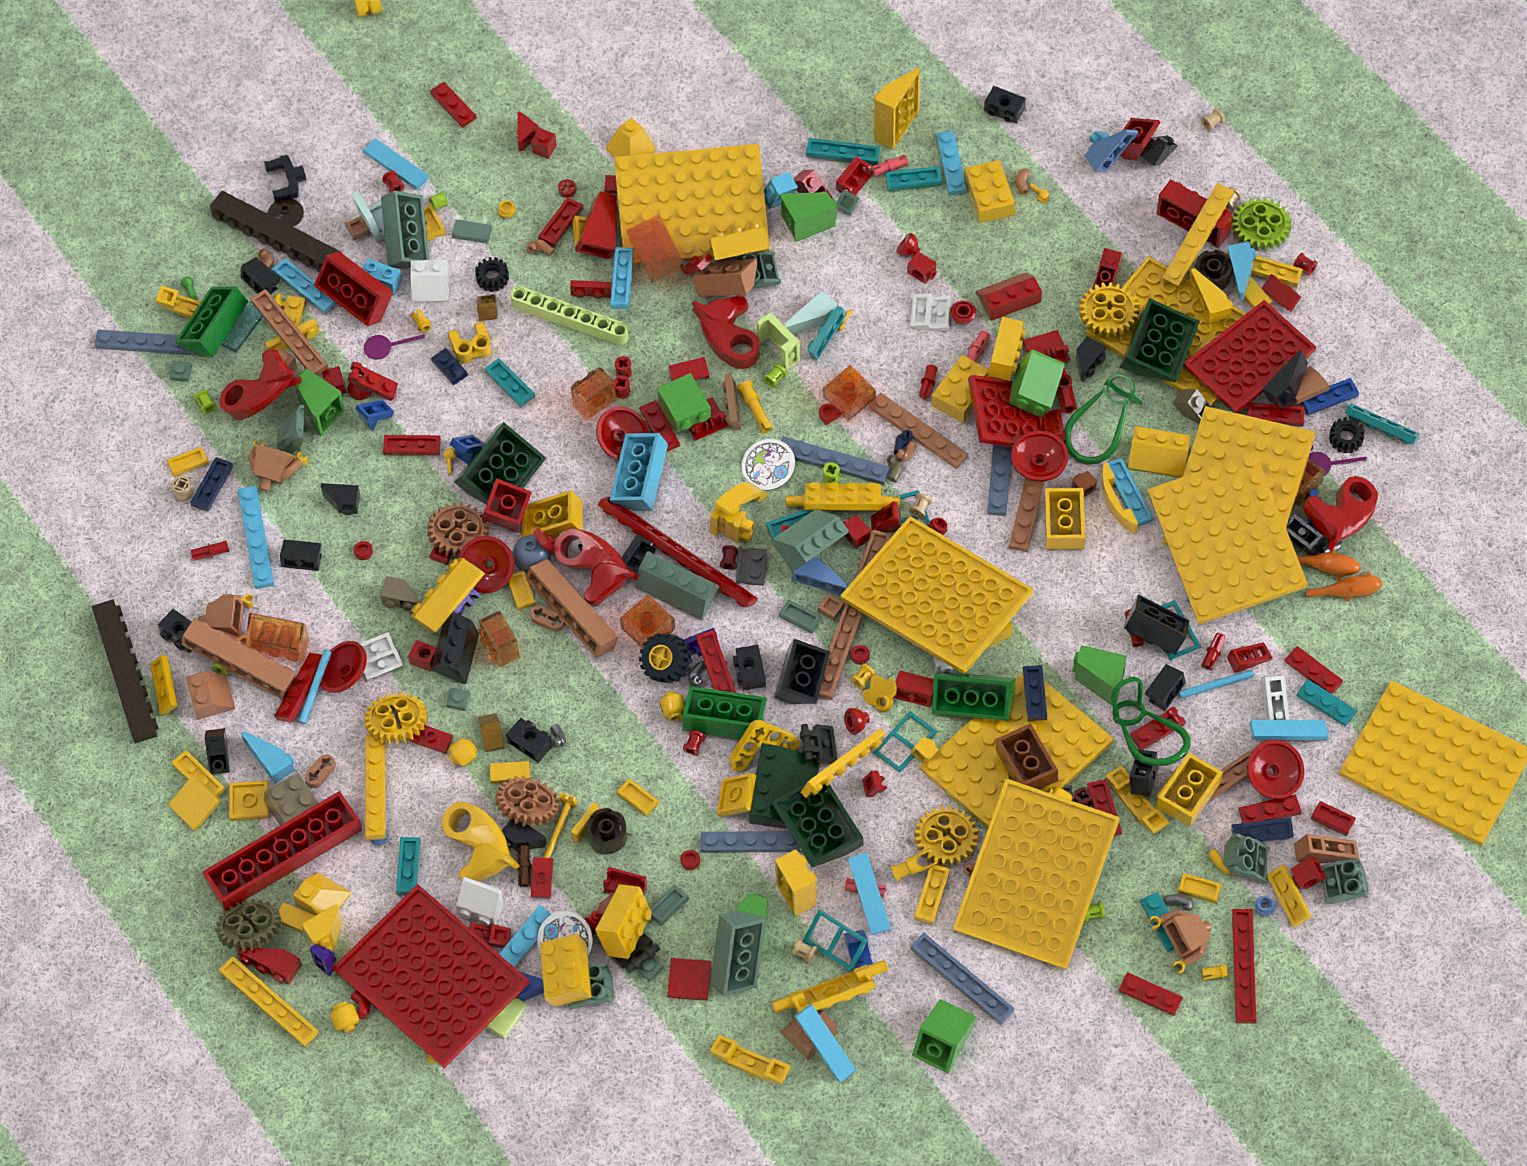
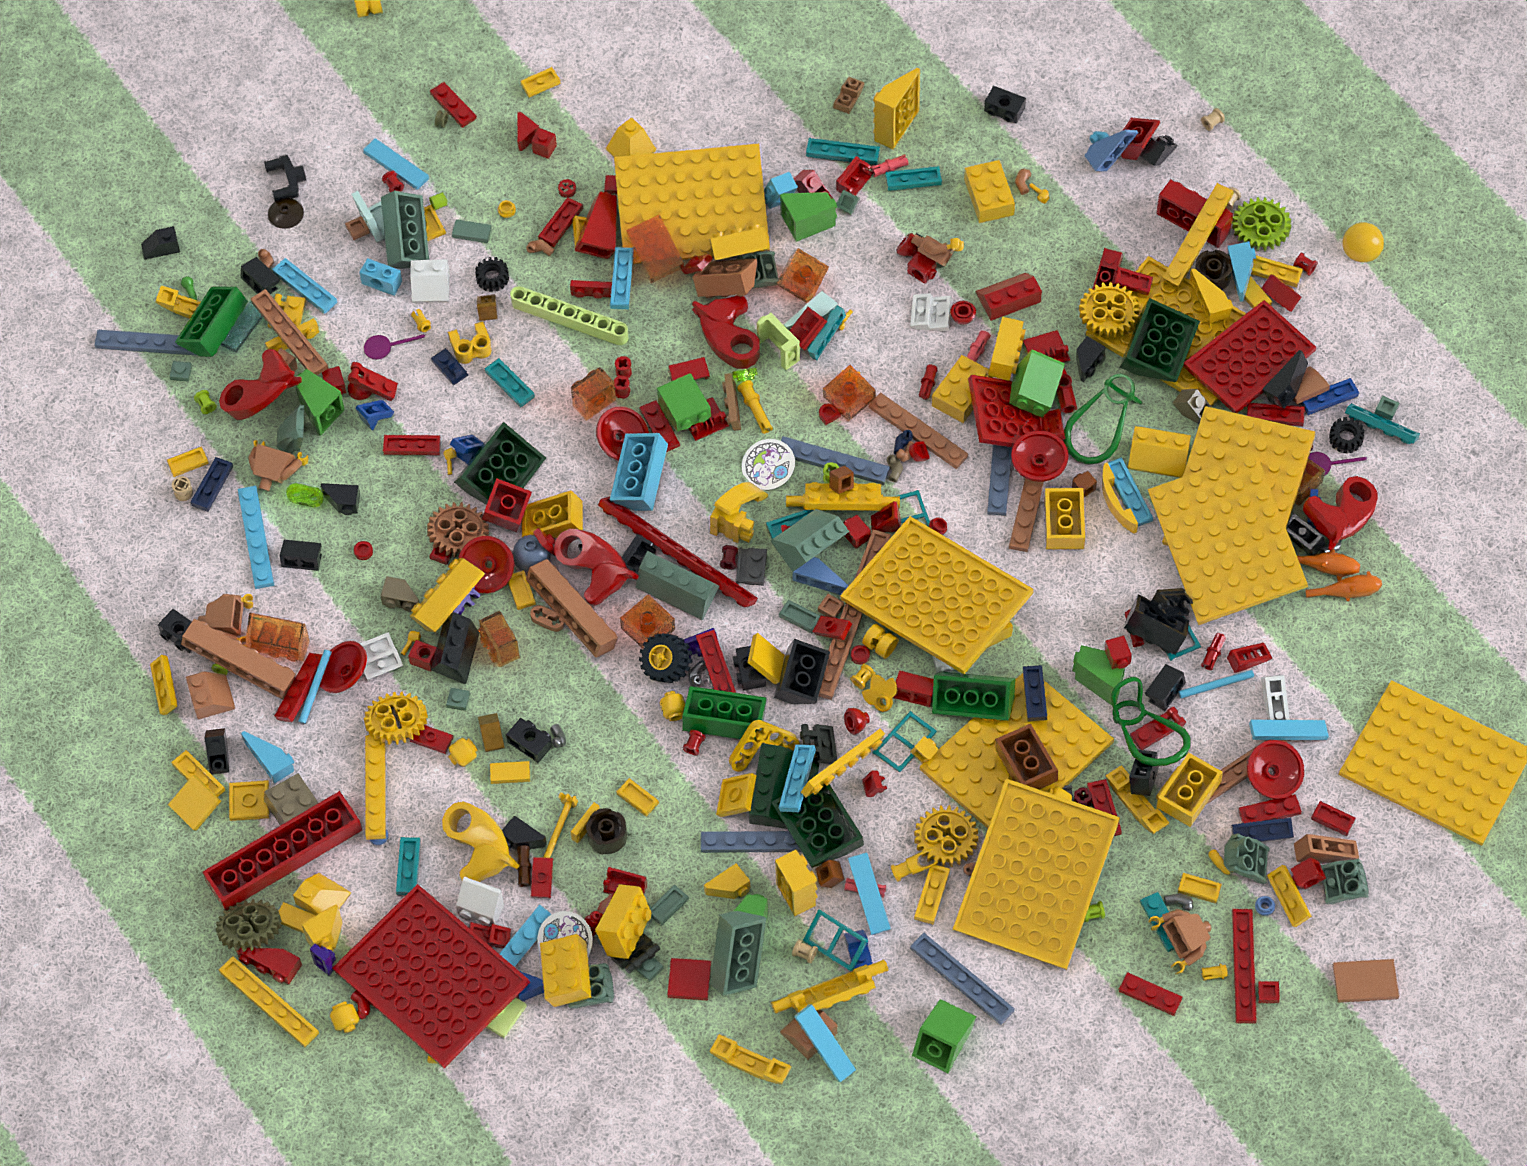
dark brown brick [92,599,159,744] -> none
red axle [191,540,229,561] -> none
dark brown brick [210,190,342,272] -> none
nougat beam [305,754,336,788] -> none
red brick [314,251,393,326] -> none
nougat gear [495,776,560,827] -> none
red tile [680,850,700,870] -> none
lime bush [763,363,787,388] -> none
tan bush [909,493,932,519] -> none
medium azure plate [936,130,967,195] -> none
red plate [1285,646,1343,694] -> none
teal plate [1296,679,1357,727] -> none
none -> black slope [141,226,180,260]
none -> clear neon green plate [286,483,324,507]
none -> yellow hand [401,631,421,656]
none -> olive bush [435,110,448,128]
none -> yellow plate [520,67,561,97]
none -> yellow slope [704,863,751,899]
none -> clear neon green plate [732,368,758,382]
none -> yellow tile [748,633,785,684]
none -> clear orange brick [776,248,829,303]
none -> medium azure tile [779,745,816,812]
none -> red hinge [789,307,827,351]
none -> red plate [812,616,852,640]
none -> dark orange plate [815,860,845,888]
none -> dark orange plate [829,466,854,494]
none -> medium nougat slope [833,76,865,114]
none -> yellow wheel [862,623,899,659]
none -> red tile [909,441,930,462]
none -> nougat torso [911,233,964,267]
none -> red brick [1104,635,1132,669]
none -> red plate [1113,267,1153,296]
none -> black hinge [1149,588,1193,618]
none -> red plate [1258,981,1280,1003]
none -> nougat tile [1333,959,1399,1003]
none -> yellow piece [1342,222,1384,262]
none -> sand green plate [1374,396,1400,421]

